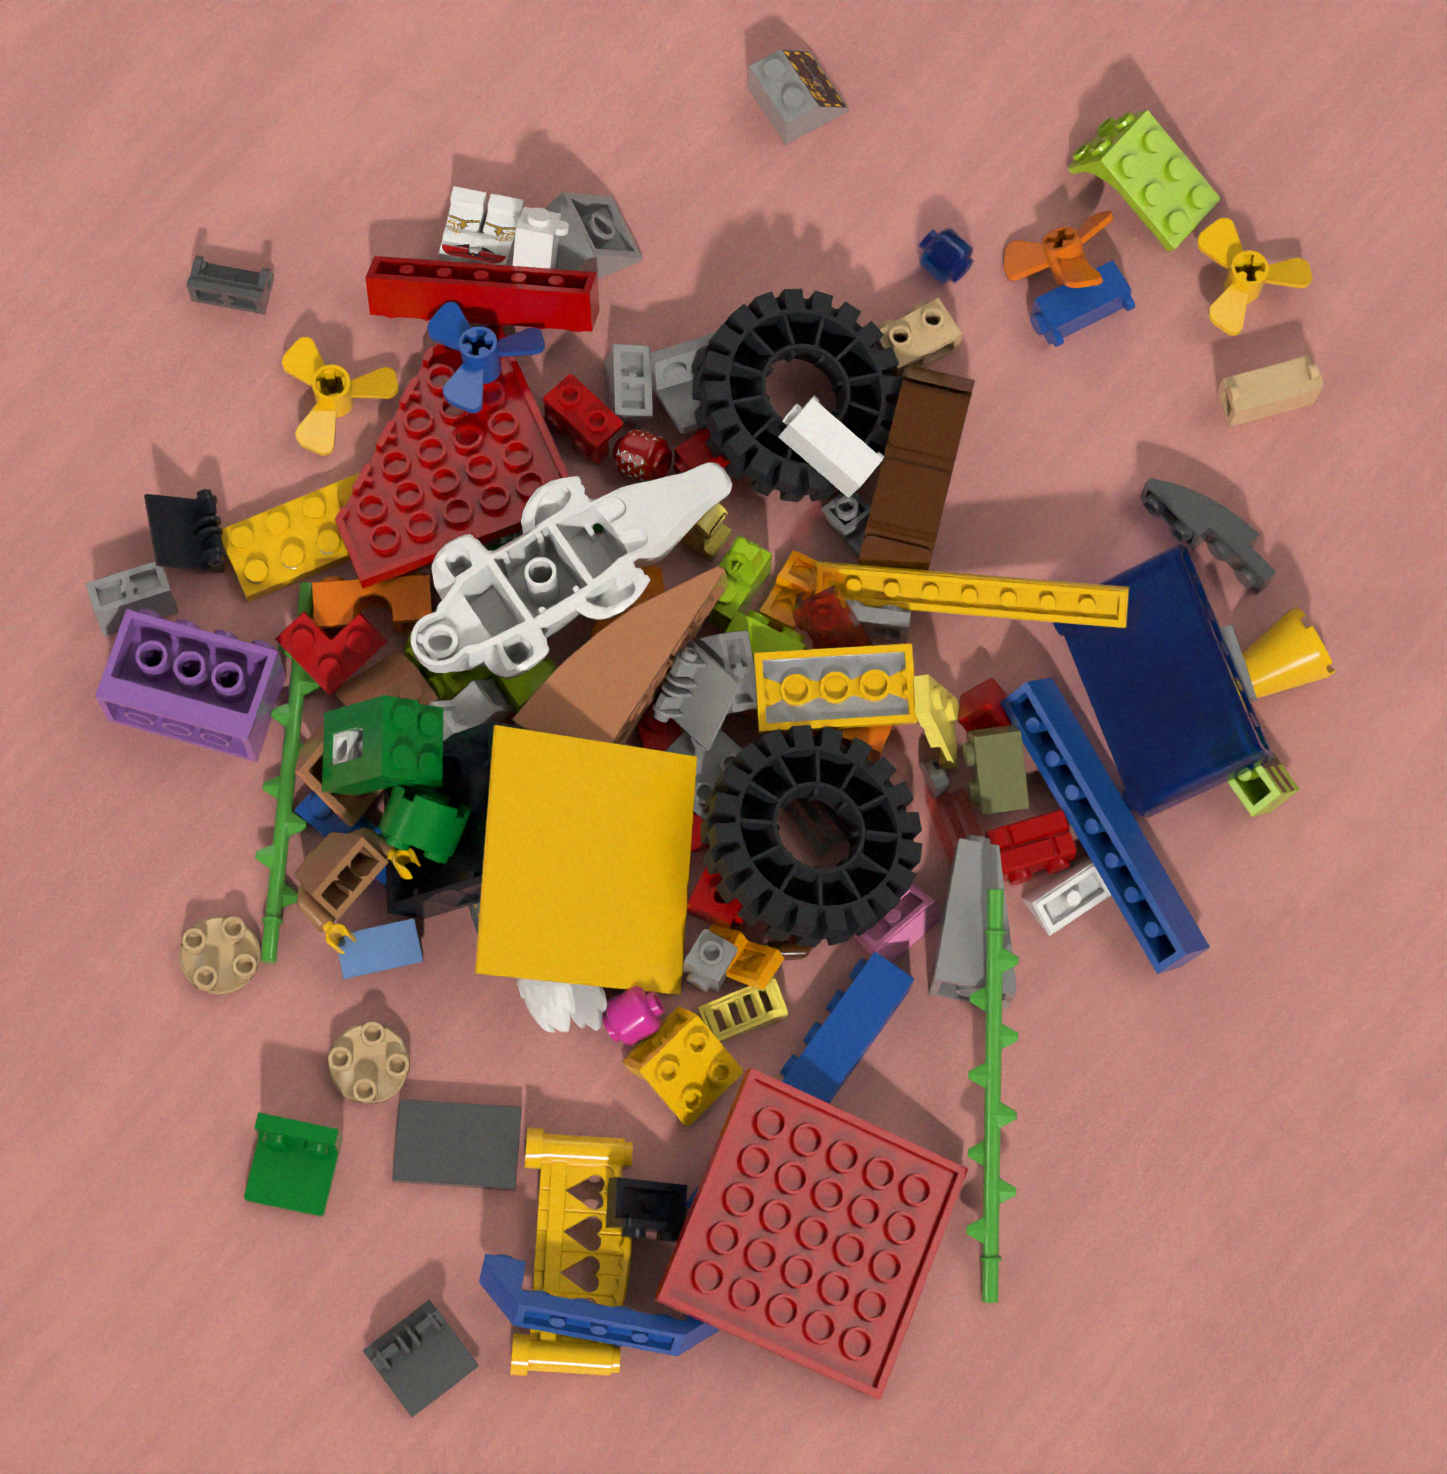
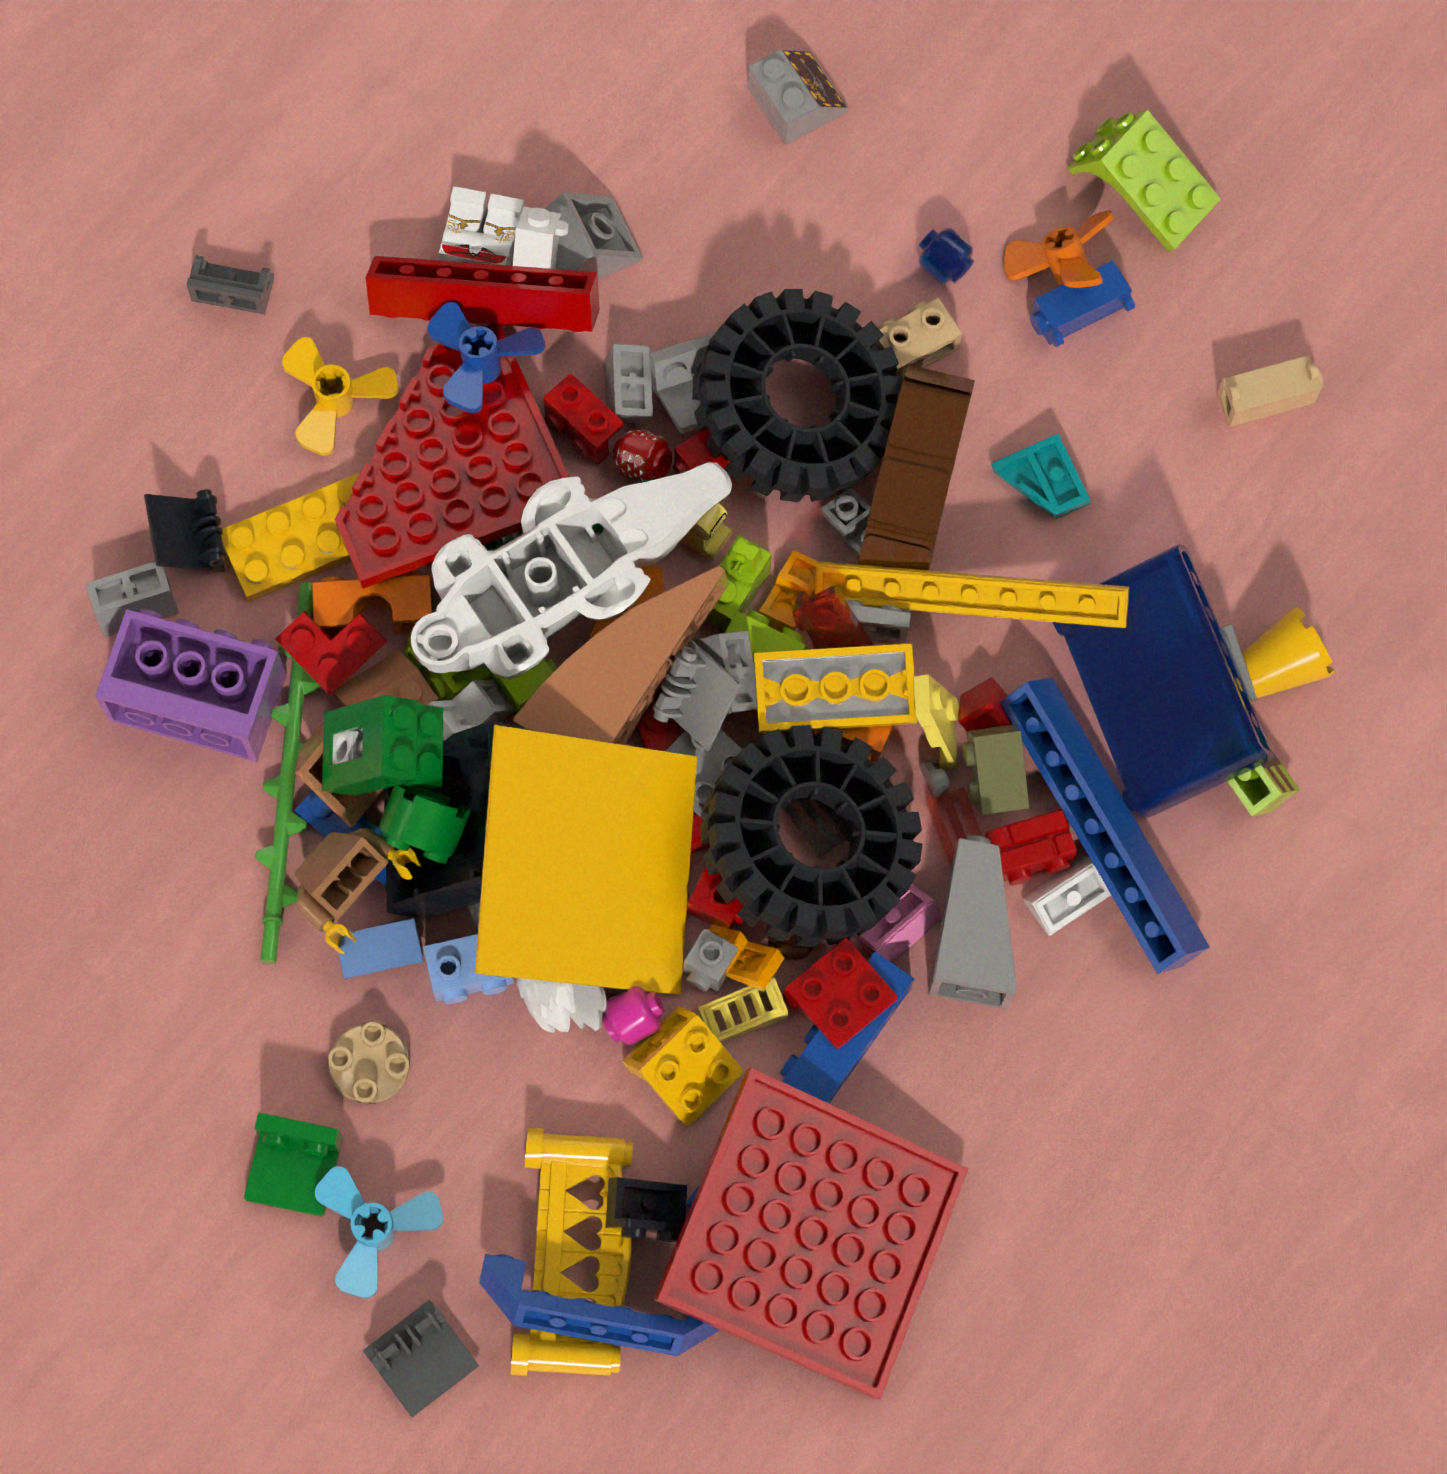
tan dish [179,916,260,995] -> none
dark grey tile [392,1099,522,1191] -> none
white brick [778,395,884,498] -> none
bright green plant [966,889,1019,1303] -> none
dark grey slope [1140,478,1276,594] -> none
yellow piece [1197,218,1313,336] -> none
none -> medium azure piece [315,1166,444,1299]
none -> light blue brick [423,934,514,1004]
none -> red bracket [783,938,897,1049]
none -> teal wing [991,433,1091,519]

